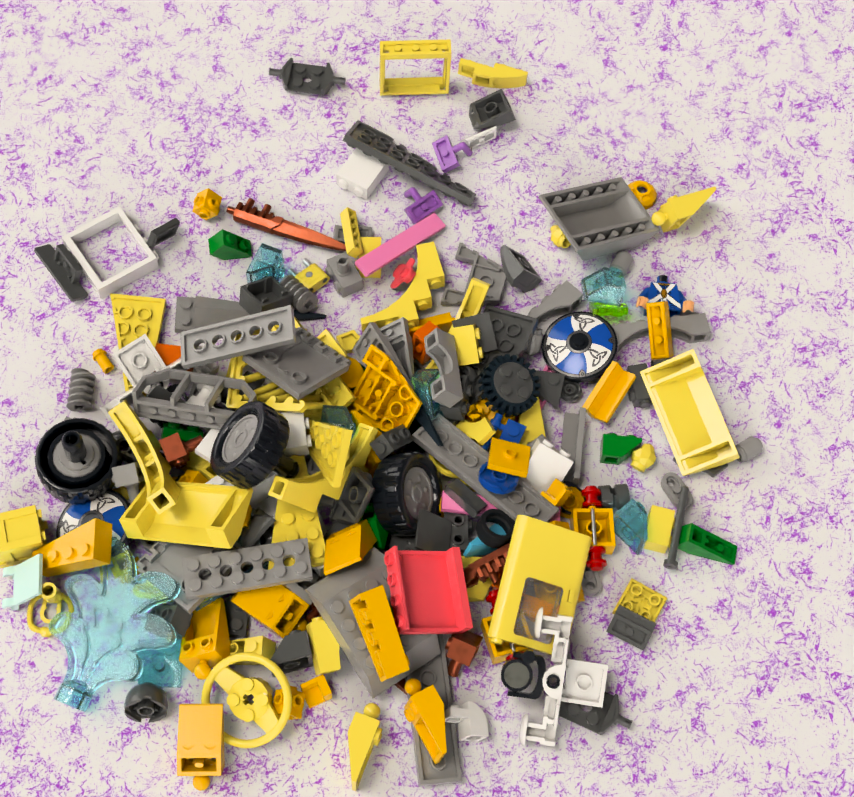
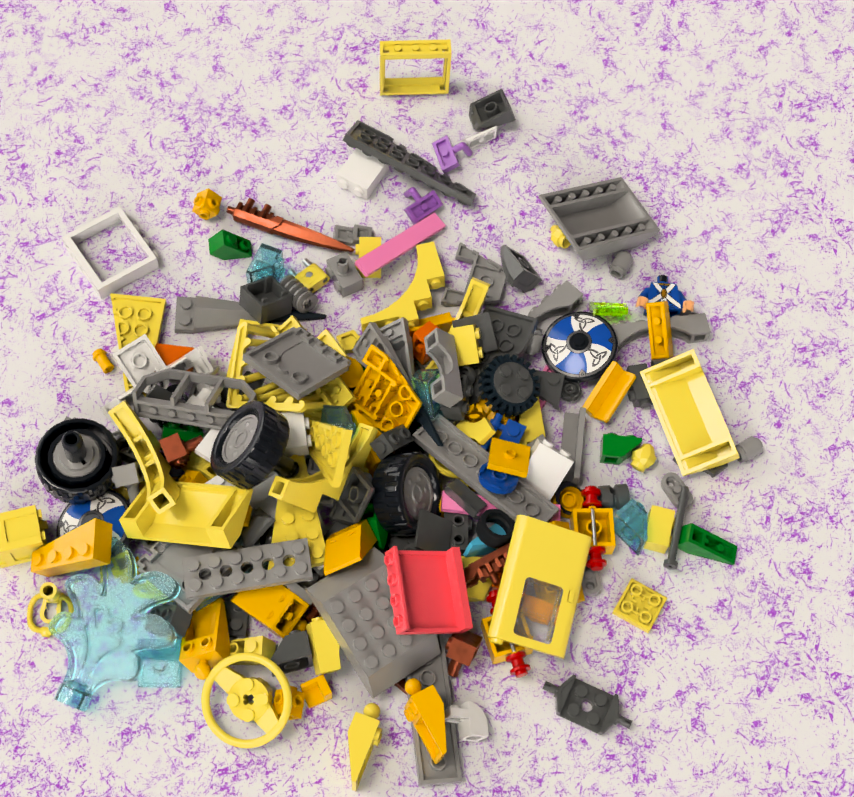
light aqua flag [2,553,43,611] -> none
dark grey bracket [34,244,88,302] -> none
light grey piece [66,368,96,412] -> none
dark grey cylinder [124,682,168,723] -> none
dark grey tile [146,218,180,248] -> none
yellow slope [177,704,225,791] -> none
light grey plate [180,305,296,369] -> none
dark grey plate [269,58,346,95] -> none
light yellow piece [340,207,363,258] -> none
yellow wedge [349,585,410,682] -> none
coral plate [390,258,416,289] -> none
light yellow slope [458,58,528,88] -> none
white piece [501,607,608,747] -> none
yellow panel [540,478,573,507] -> none
clear light blue slope [581,267,627,307] -> none
dark grey plate [606,604,657,651] -> none
yellow piece [628,180,657,210] -> none
light yellow slope [651,187,717,233] -> none

